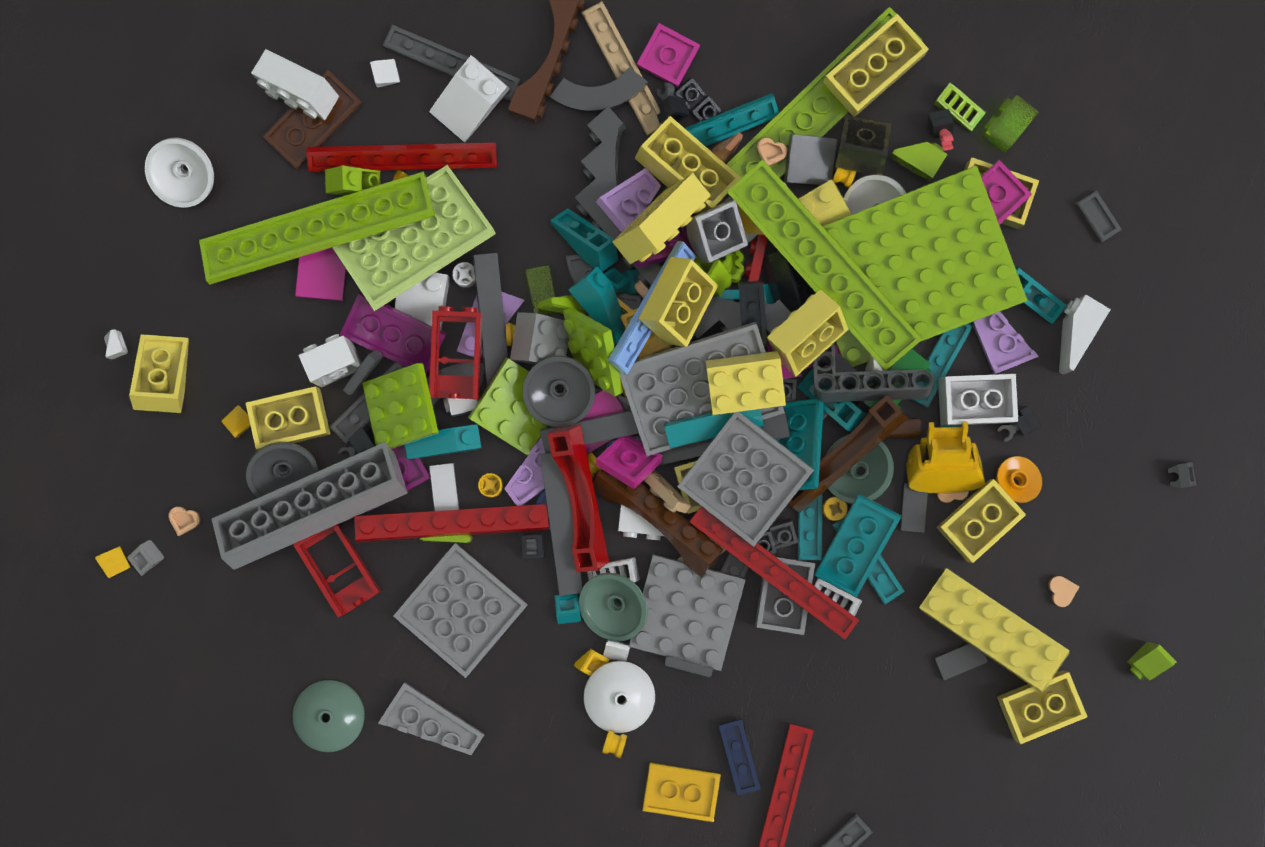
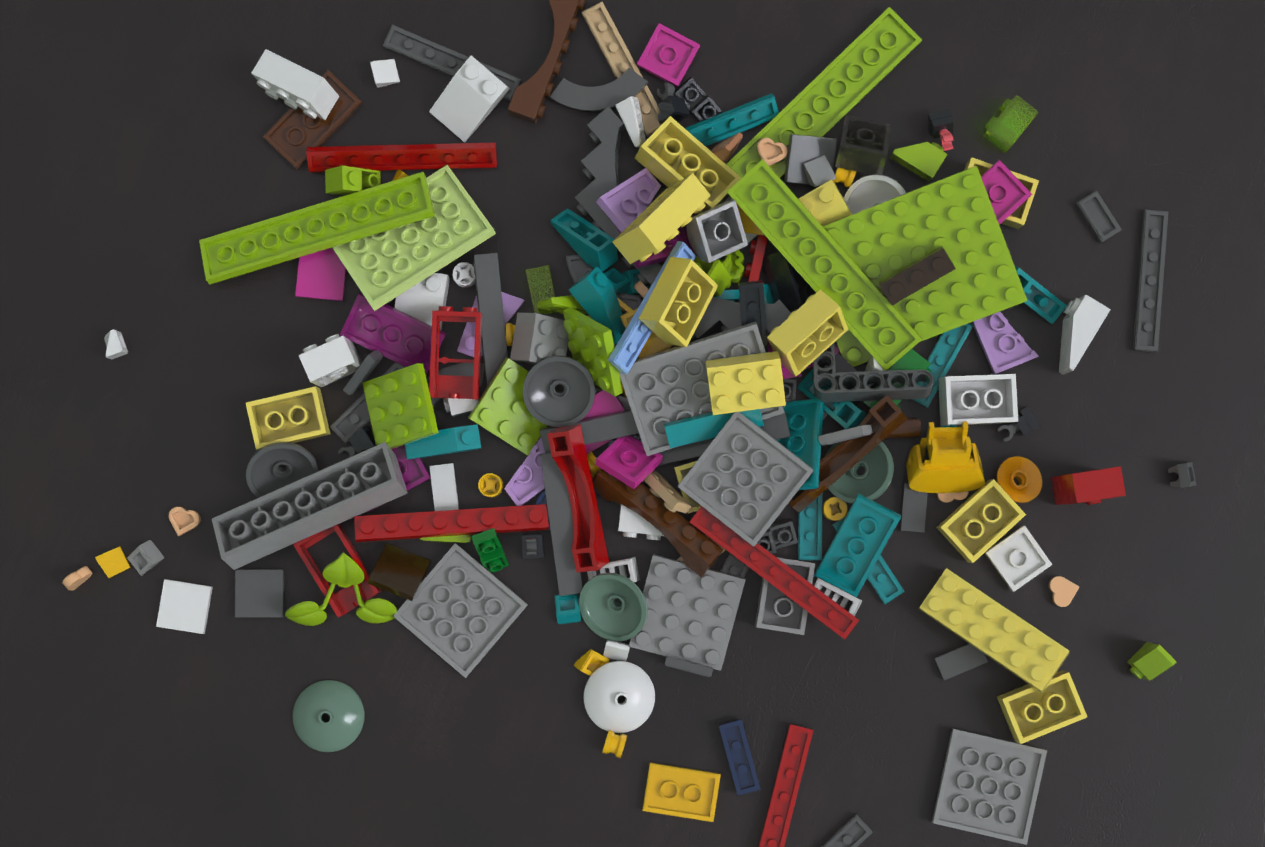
light yellow slope [129,334,189,413] -> none
white dish [145,138,214,207] -> none
yellow slope [222,405,251,438] -> none
light grey wing [378,682,485,755] -> none
light yellow brick [823,14,929,117] -> none
lime slope [934,83,985,132] -> none
none -> light nougat tile [62,566,93,591]
none -> white tile [156,579,213,634]
none -> dark grey tile [235,569,284,617]
none -> lime plant [285,552,397,626]
none -> dark brown tile [368,543,431,601]
none -> green slope [471,528,509,572]
none -> white slope [616,96,646,148]
none -> light grey slope [802,155,836,187]
none -> light grey tile [818,425,873,445]
none -> dark brown brick [879,246,956,306]
none -> light grey plate [932,728,1047,845]
none -> white plate [985,525,1052,592]
none -> red brick [1051,466,1126,505]
none -> dark grey tile [1132,209,1169,352]

